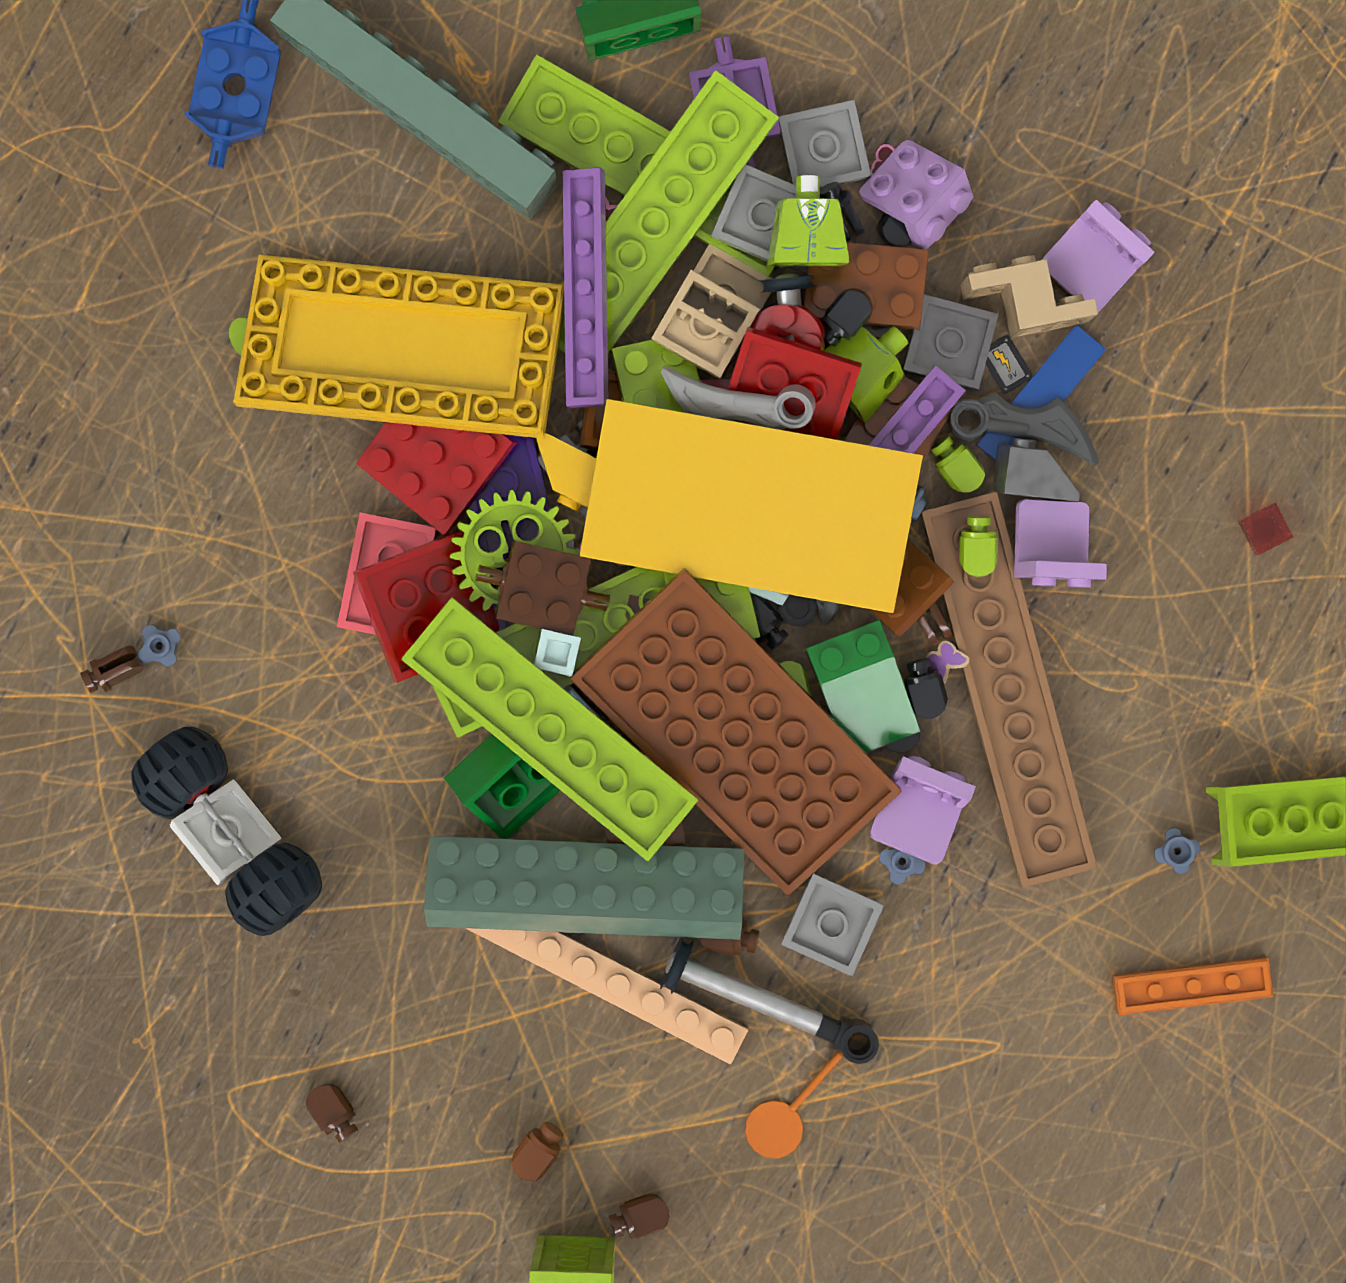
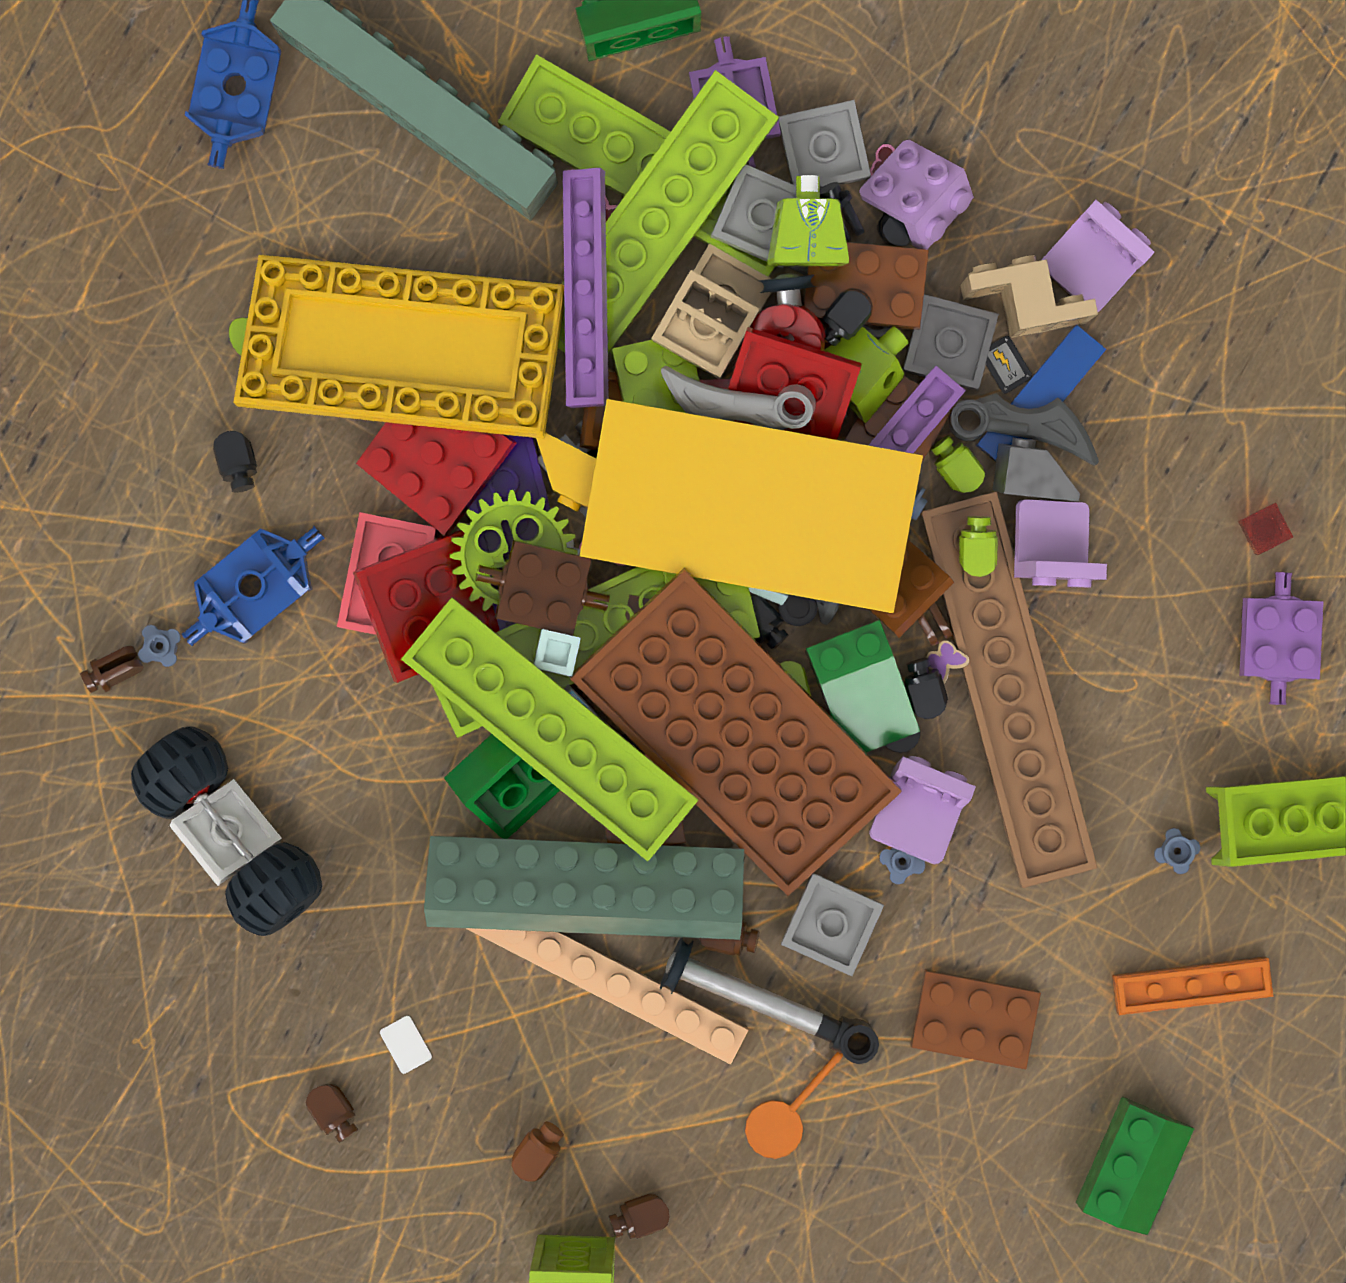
none -> blue plate [182,526,325,646]
none -> black arm [213,431,257,493]
none -> white sticker [380,1016,432,1074]
none -> dark orange plate [910,969,1041,1070]
none -> green slope [1076,1096,1194,1235]
none -> medium lavender plate [1239,572,1323,705]

